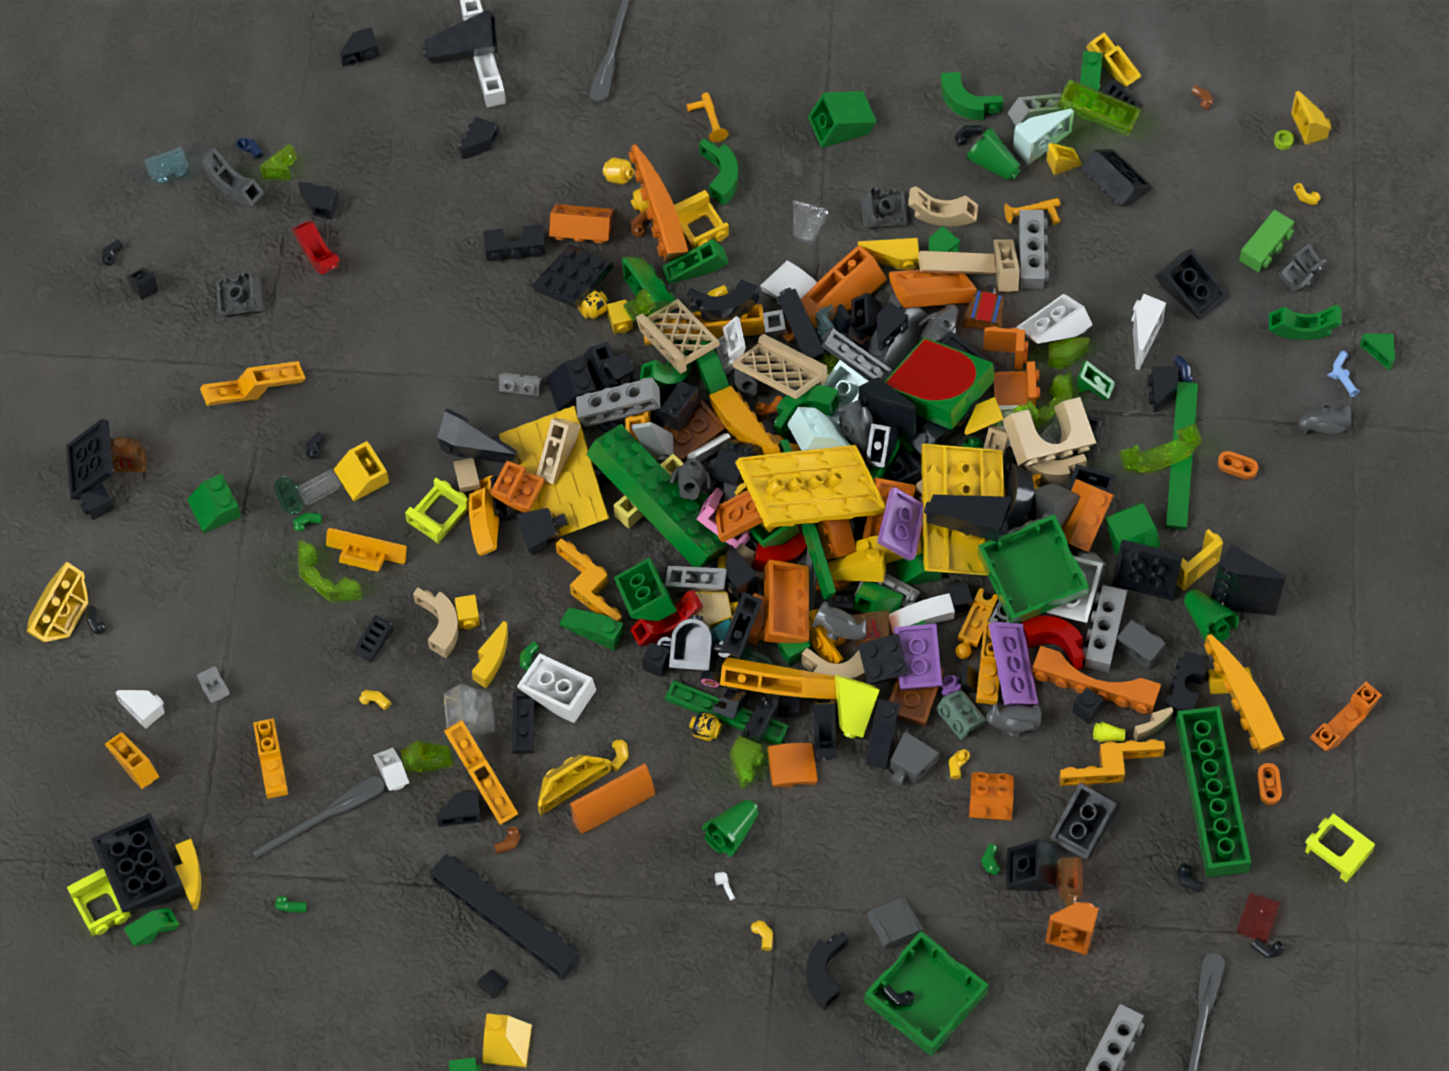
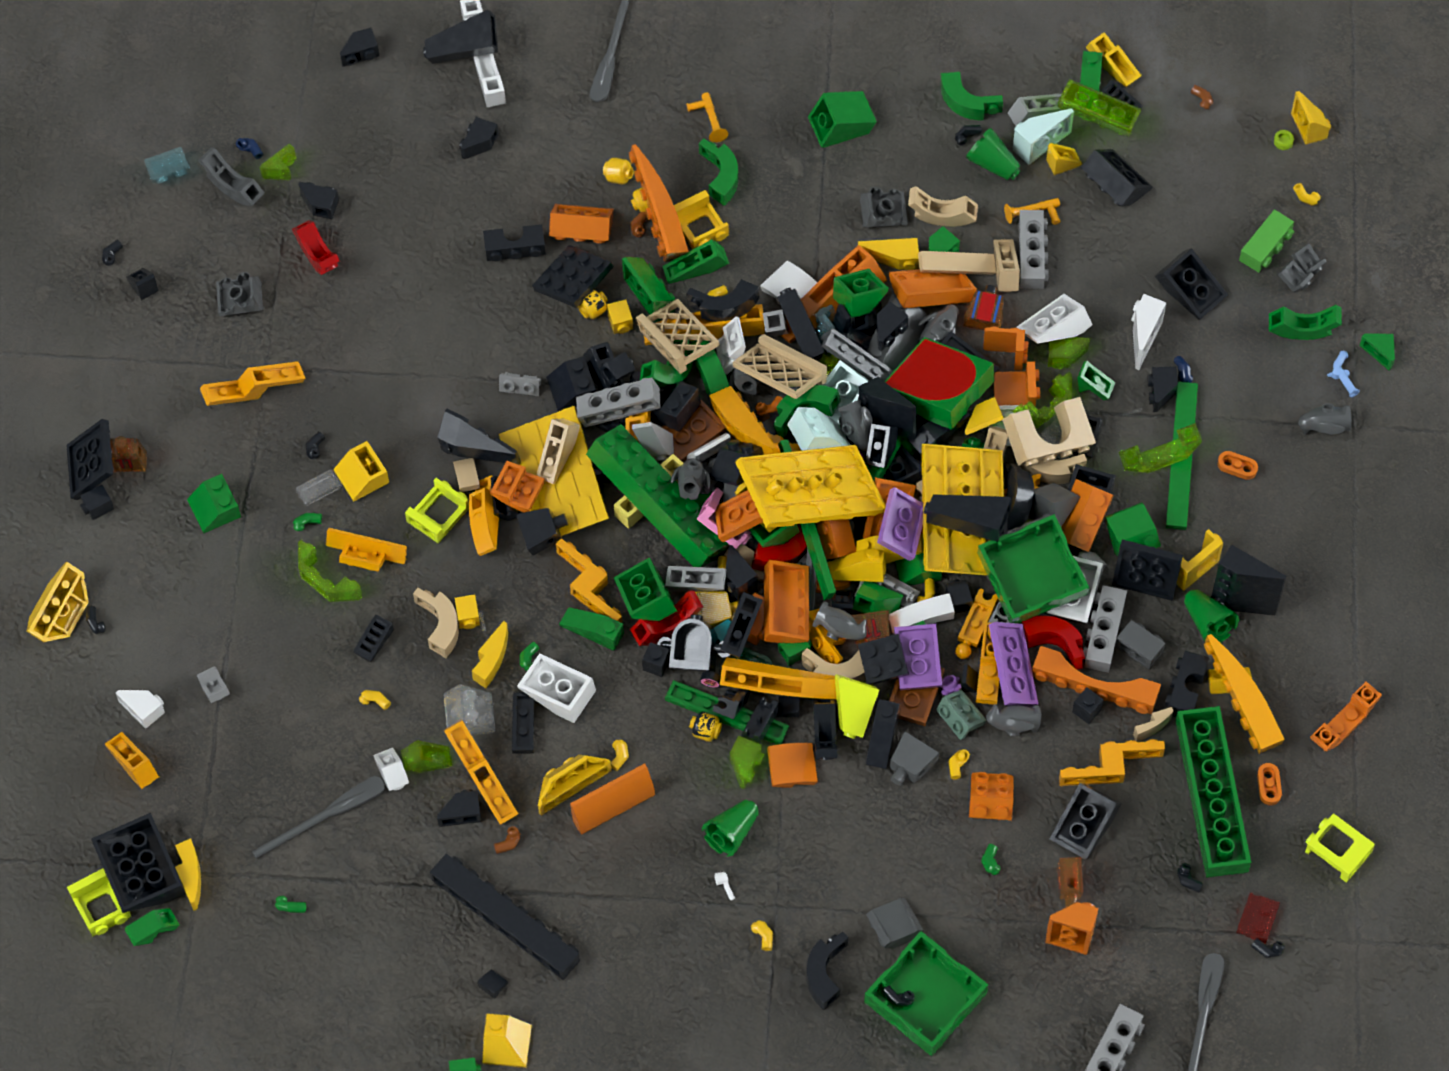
light orange slope [253,718,288,799] -> none
clear green plate [274,476,303,515] -> none
clear neon green slope [623,288,655,321] -> none
clear wing [793,200,829,245] -> none
black slope [1006,838,1057,891] -> none
neon yellow cone [1093,722,1125,742] -> none
none -> green slope [833,269,888,317]
none -> yellow arm [917,578,935,602]

